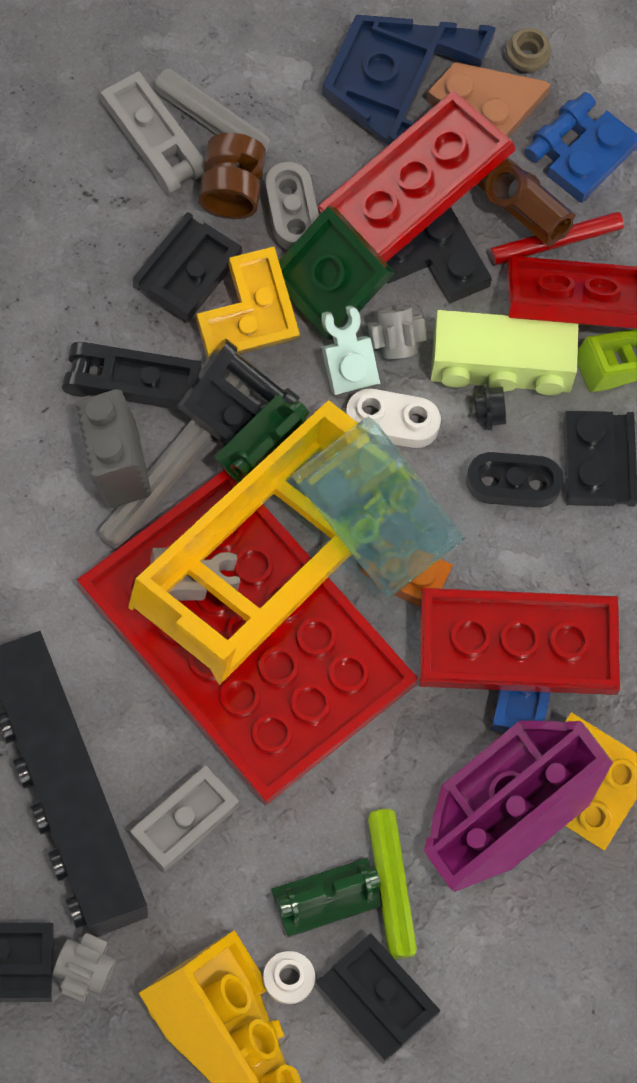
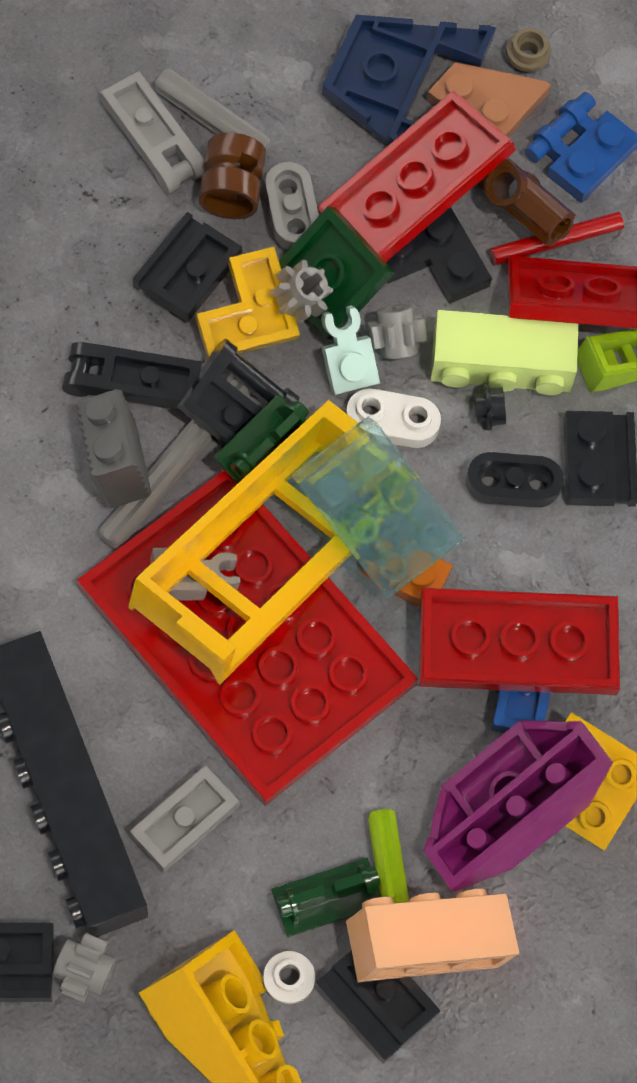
none -> light grey gear [270,260,333,323]
none -> light nougat brick [346,889,519,982]

